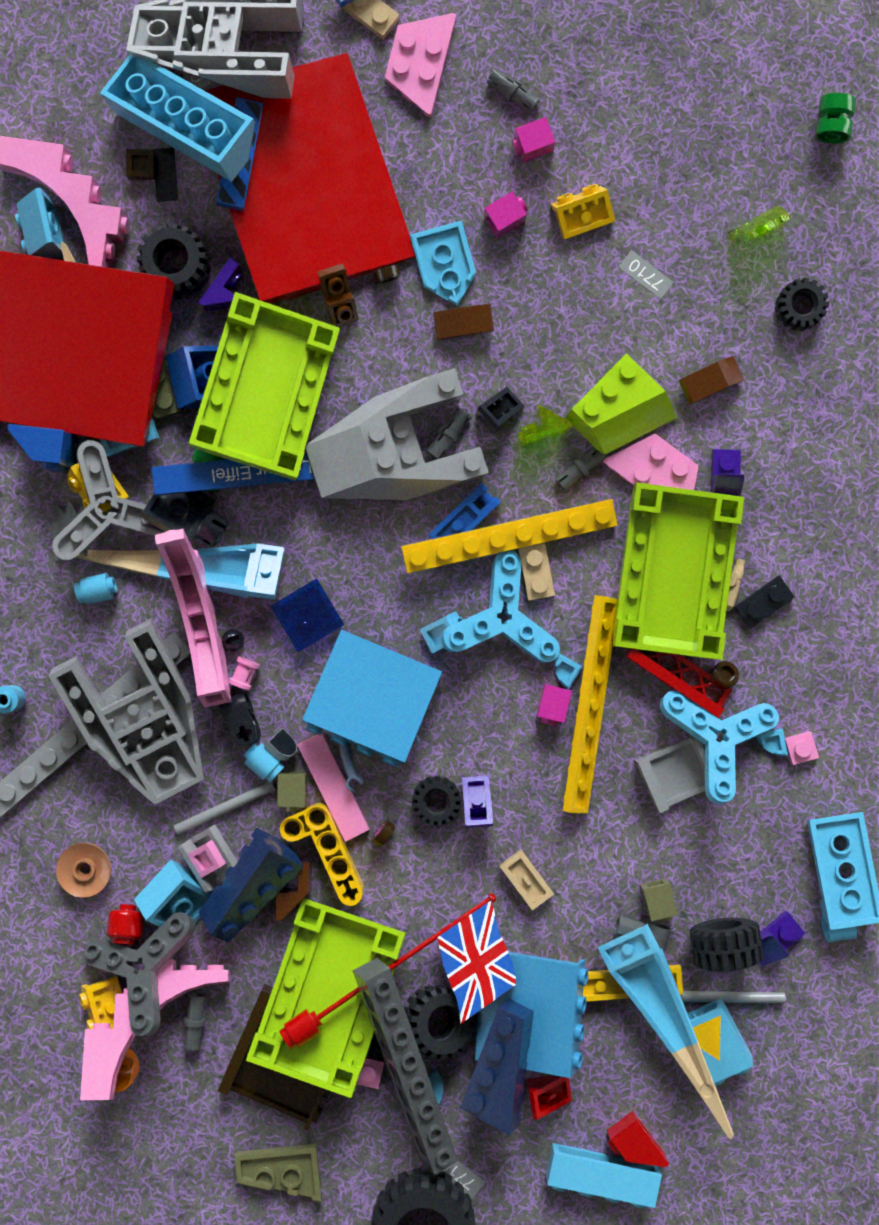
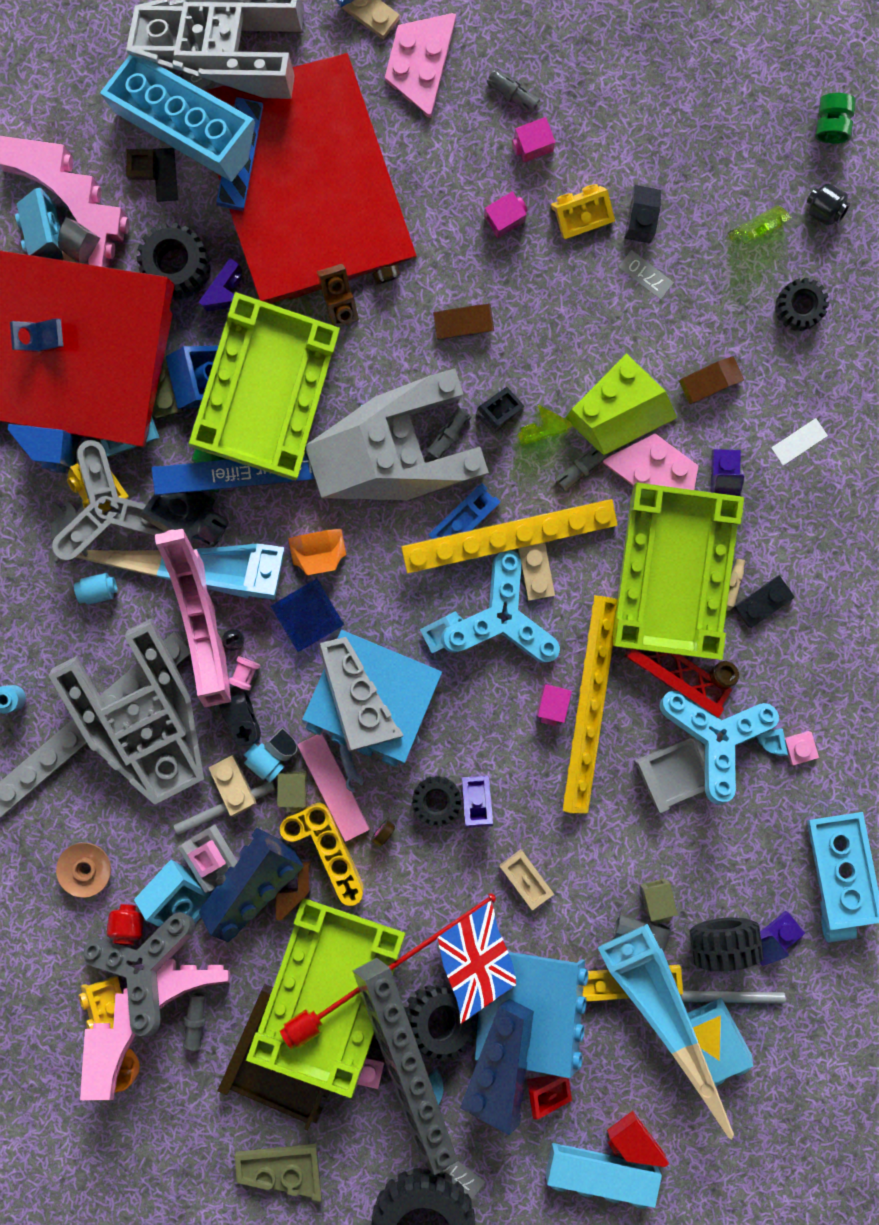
medium azure tile [410,221,476,306] -> none
medium azure tile [555,653,582,690] -> none
none -> dark blue bracket [10,318,63,351]
none -> dark grey brick [58,217,101,264]
none -> tan plate [209,755,257,817]
none -> orange slope [288,529,347,575]
none -> light grey wing [318,637,404,752]
none -> black slope [624,185,661,244]
none -> white sticker [772,418,828,465]
none -> black head [807,184,850,225]

